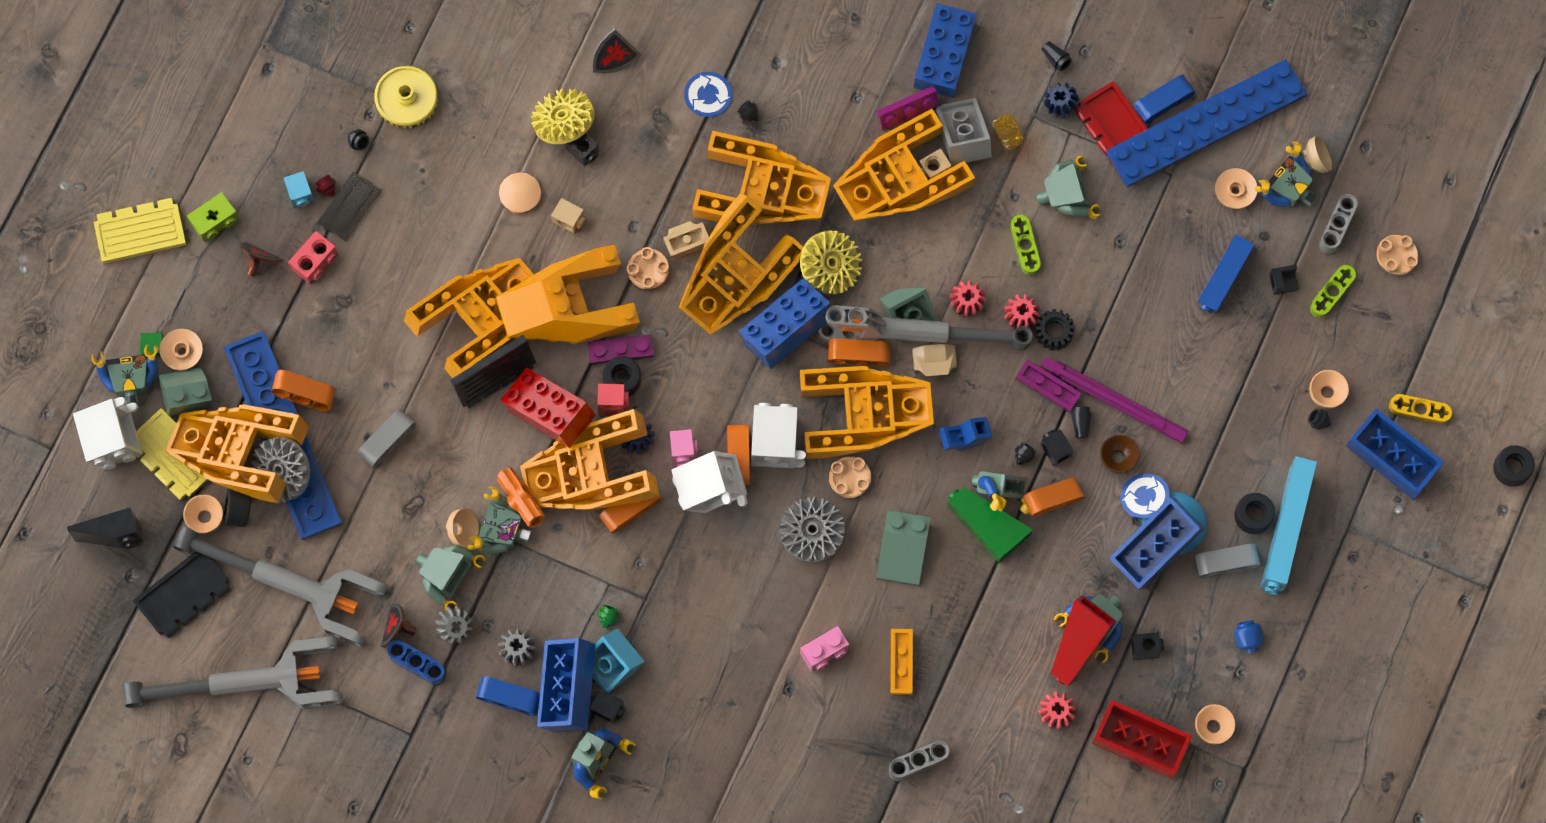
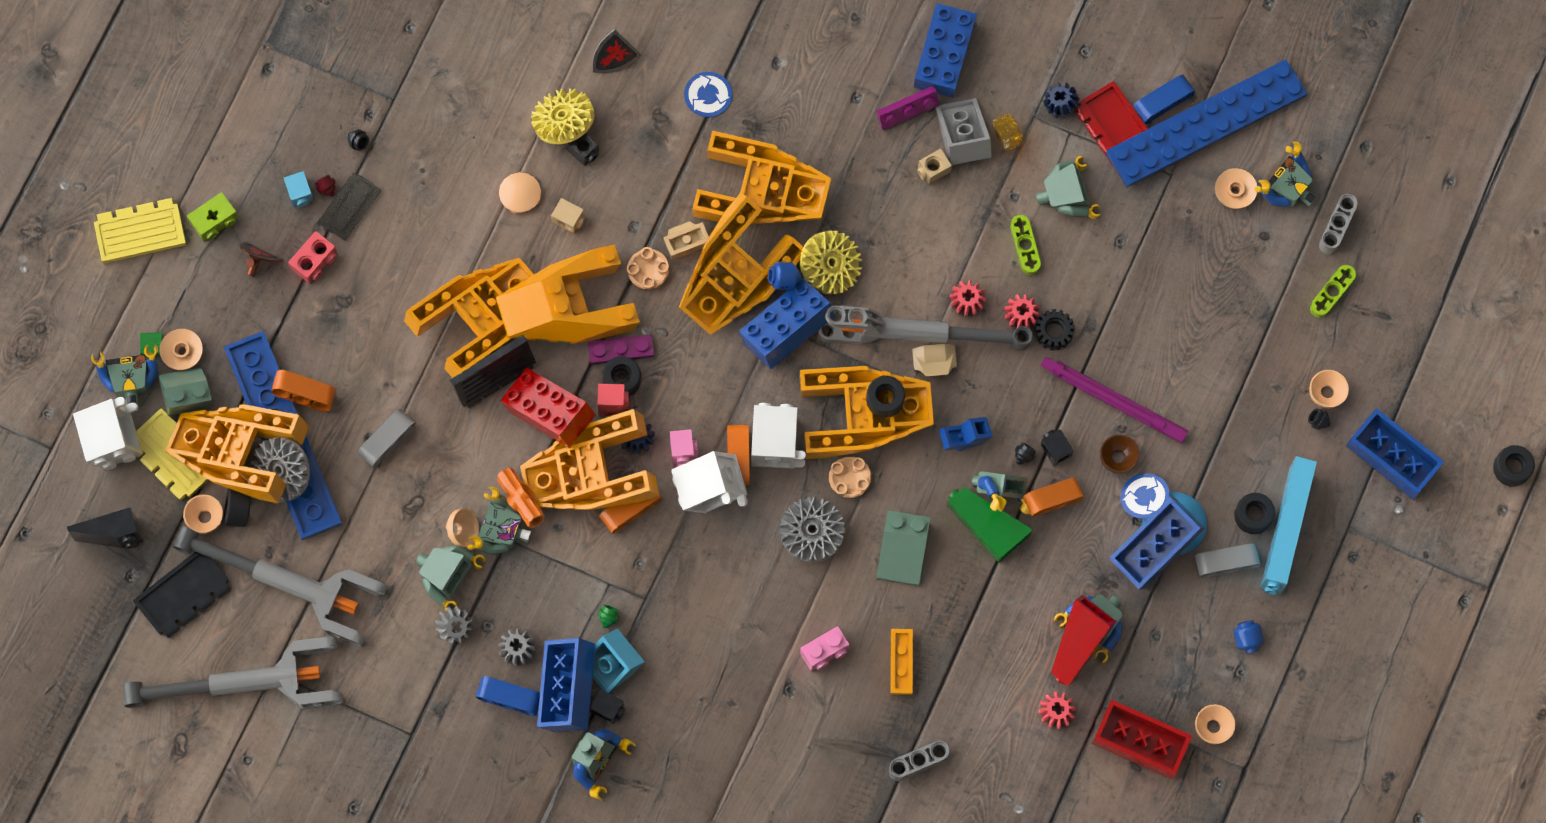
light yellow wheel [375,66,438,129] -> none
shield [380,603,416,647] -> none
blue beam [387,640,446,685] -> none
black plate [737,100,759,121] -> none
orange beam [828,338,890,367] -> none
light orange wedge [833,109,975,222] -> none
sand green slope [879,287,938,343] -> none
magenta plate [1015,360,1082,413] -> none
black cone [1041,41,1072,71] -> none
black cone [1071,407,1092,438] -> none
black brick [1131,632,1164,660] -> none
blue slope [1198,234,1255,313] -> none
black panel [1269,265,1299,295] -> none
tan piece [1304,136,1332,174] -> none
light nougat dish [1376,235,1418,275] -> none
yellow beam [1389,394,1452,424] -> none
none -> blue head [768,262,801,290]
none -> black tyre [866,376,905,418]

